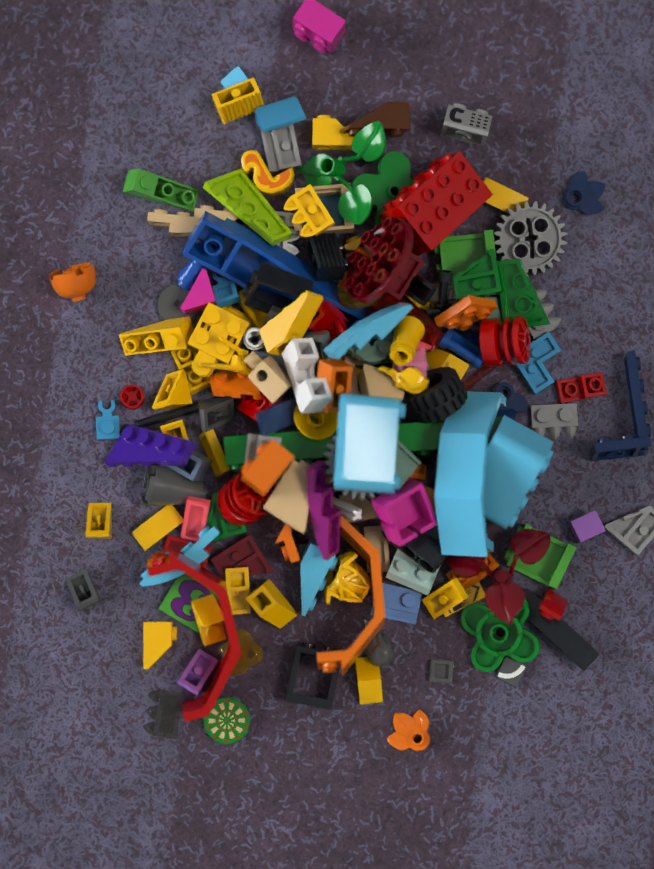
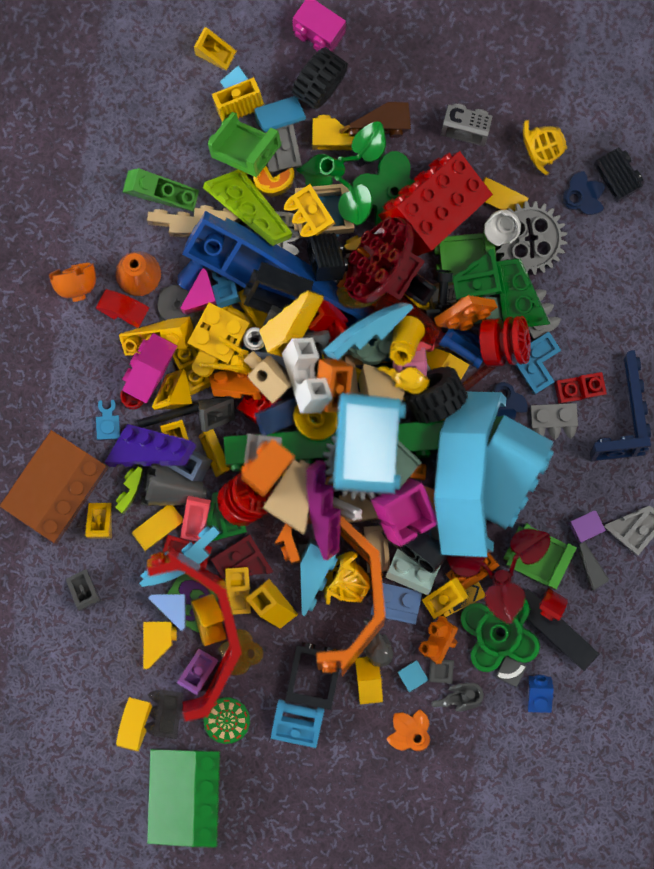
none -> dark orange slope [0,430,108,544]
none -> red slope [95,289,150,328]
none -> lime slope [115,466,143,515]
none -> orange cone [116,251,161,296]
none -> yellow slope [116,697,152,752]
none -> dark pink brick [122,333,177,404]
none -> slope [147,749,220,847]
none -> light blue slope [149,594,186,631]
none -> yellow slope [194,27,237,71]
none -> bright green panel [208,112,281,178]
none -> dark azure plate [271,699,324,748]
none -> black tyre [292,47,348,110]
none -> medium azure slope [397,660,428,692]
none -> orange hips [419,616,458,664]
none -> dark grey piece [431,683,483,712]
none -> white hair [484,210,521,246]
none -> yellow piece [523,120,567,176]
none -> blue bracket [528,675,554,713]
none -> dark grey slope [577,542,609,591]
none -> black brick [594,147,643,203]

